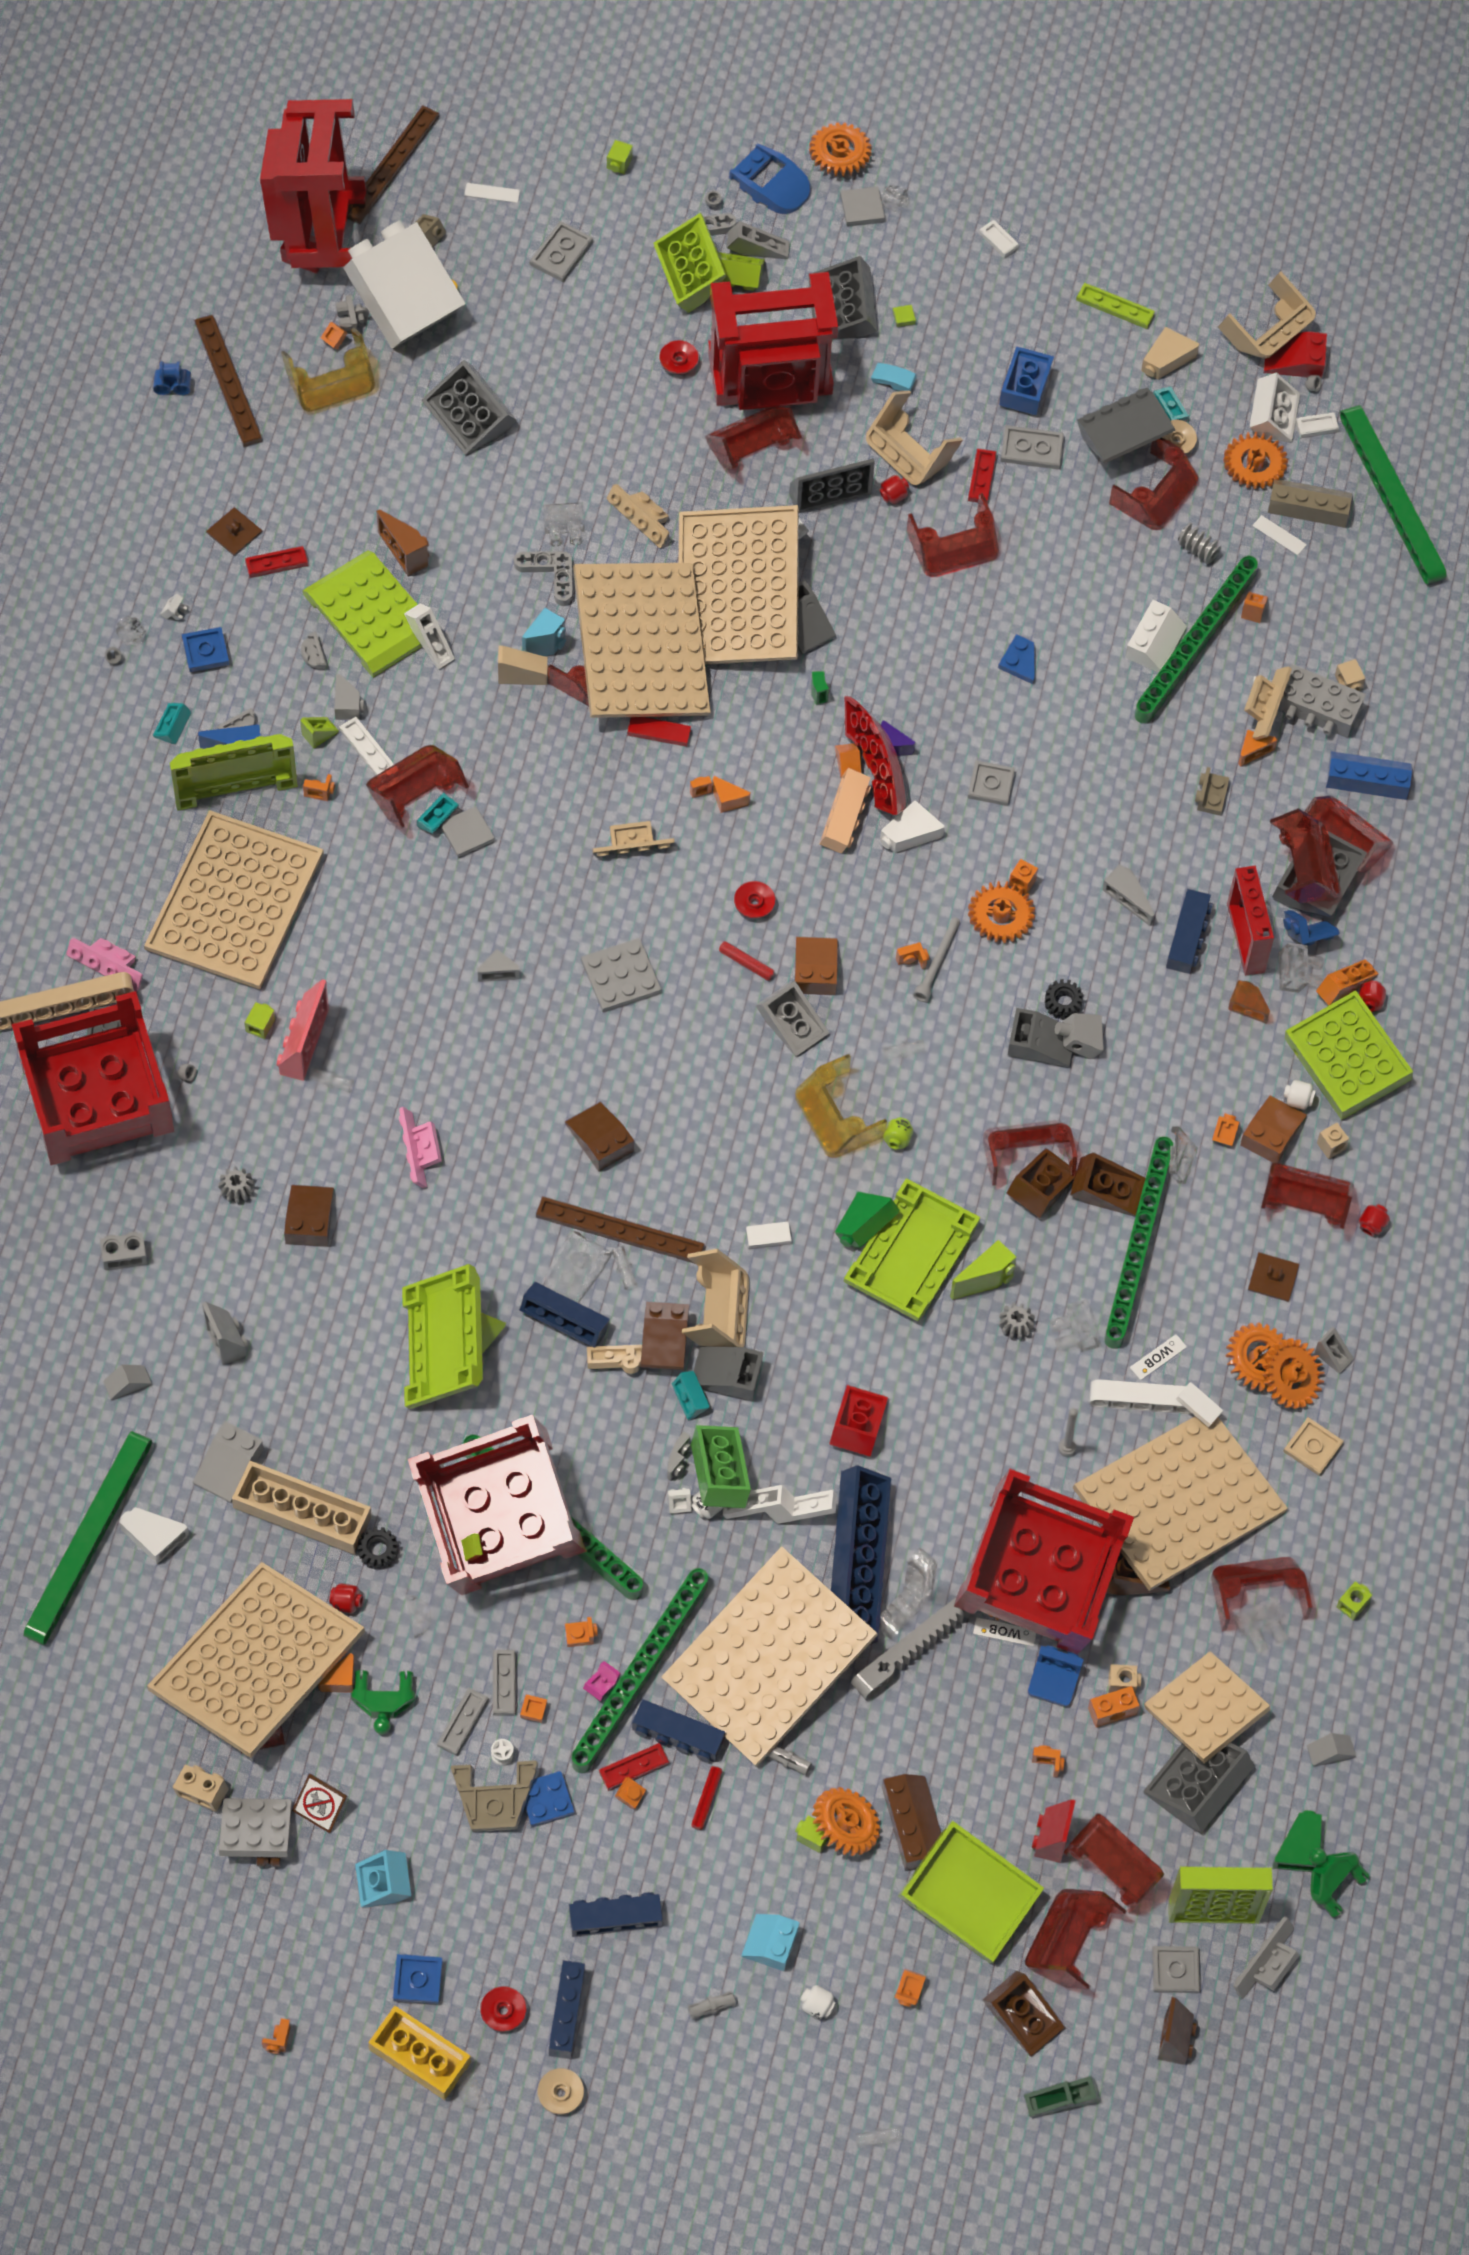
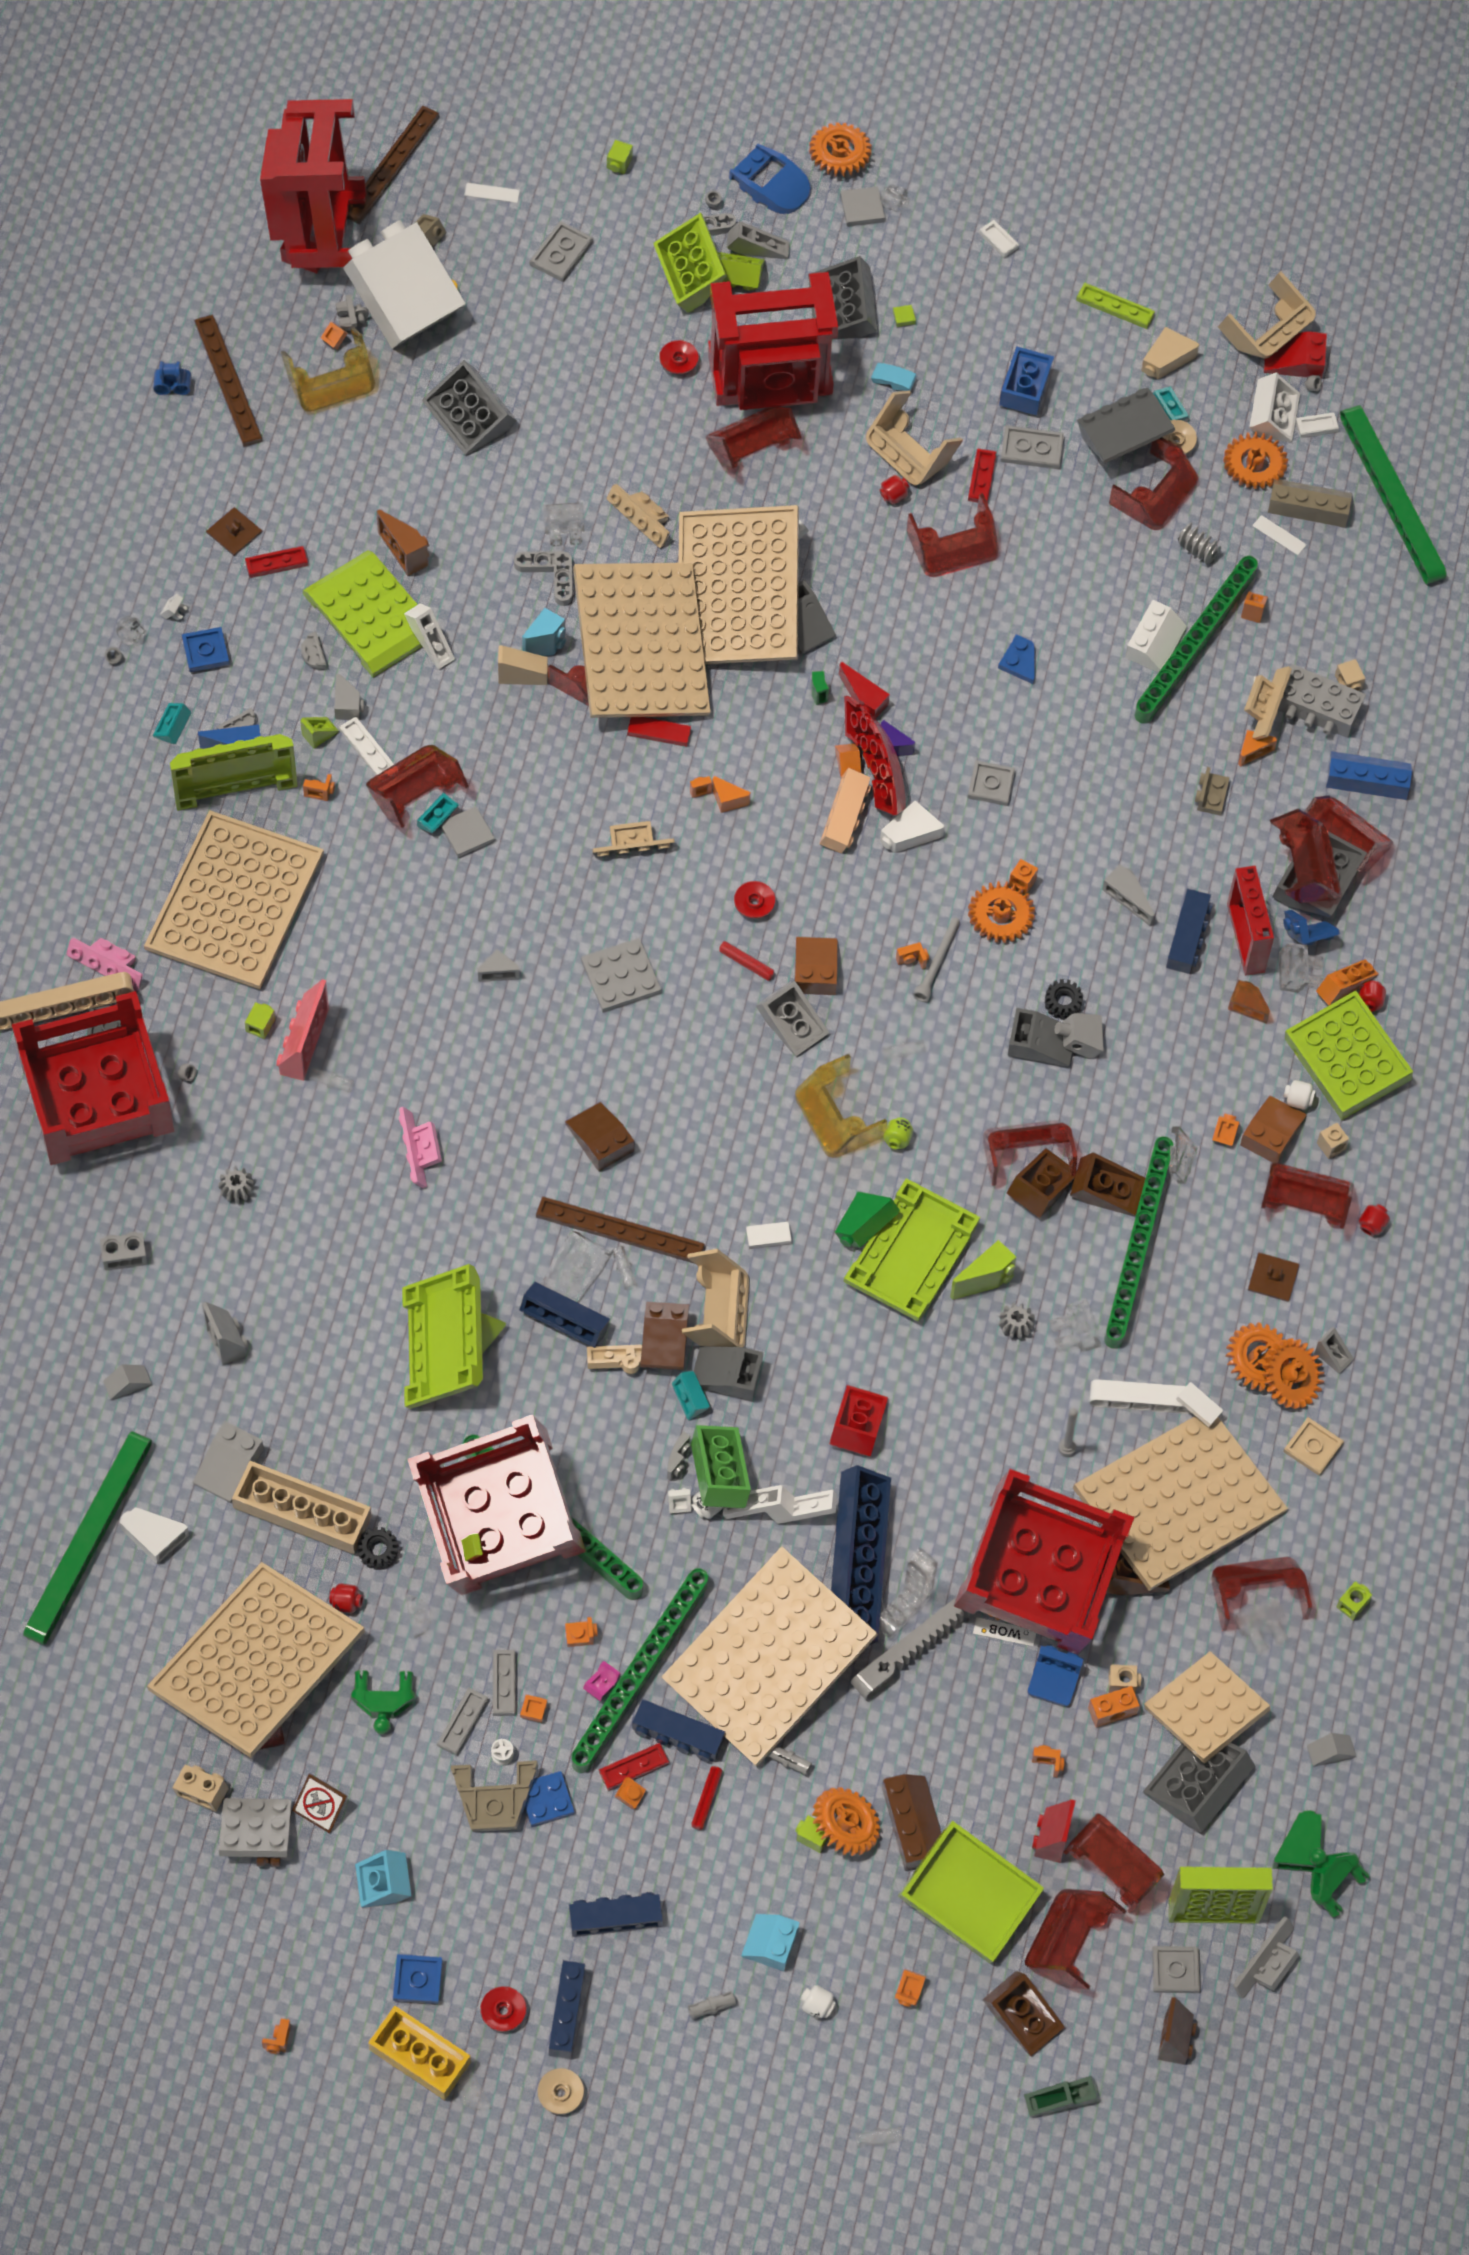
reddish brown slope [284,1185,334,1247] -> none
orange slope [318,1653,354,1693] -> none
dark grey slope [789,458,875,513] -> none
white sticker [1130,1335,1187,1380] -> none
none -> red slope [839,662,890,719]

